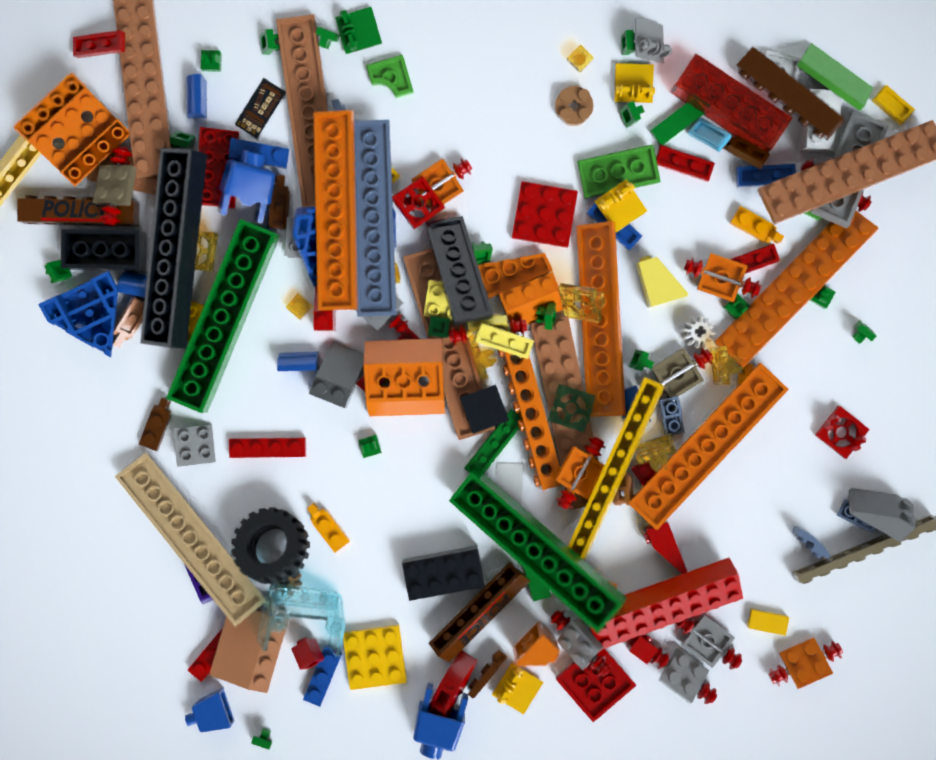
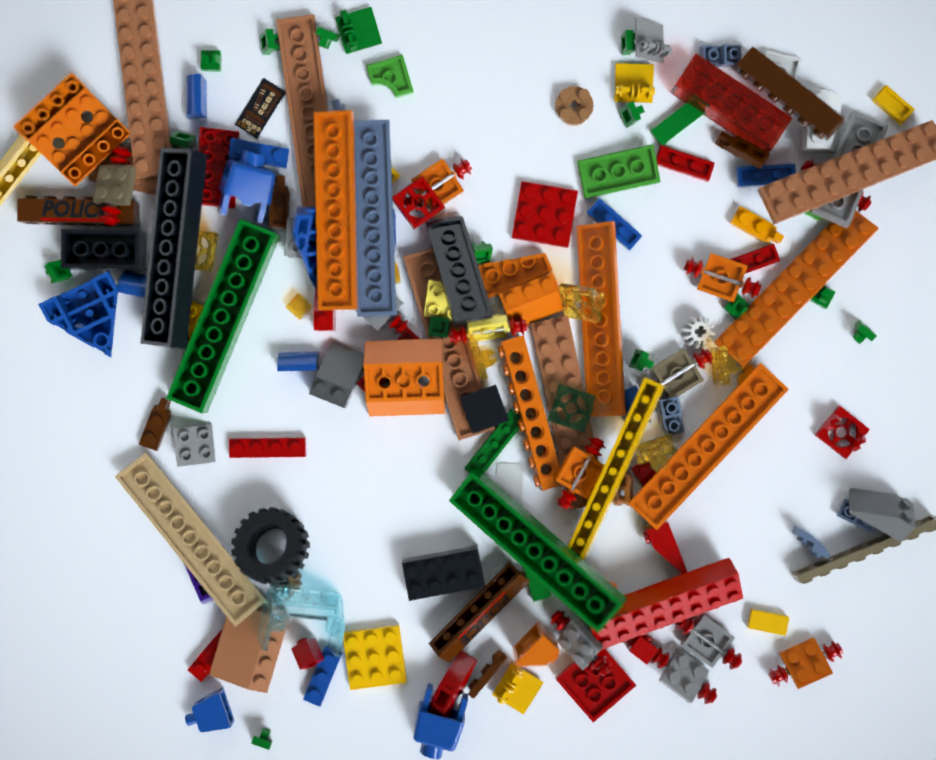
red plate [73,30,125,58] -> none
nougat hinge [113,296,145,348] -> none
light orange hinge [307,502,351,553] -> none
green tile [358,434,382,458] -> none
light yellow plate [473,322,534,359] -> none
green tile [536,302,556,330] -> none
clear yellow plate [567,44,594,73] -> none
yellow hinge [594,179,648,232] -> none
light yellow slope [635,255,689,308] -> none
medium azure tile [688,117,731,152] -> none
bright green tile [797,43,873,111] -> none
none -> sand blue slope [699,44,741,67]

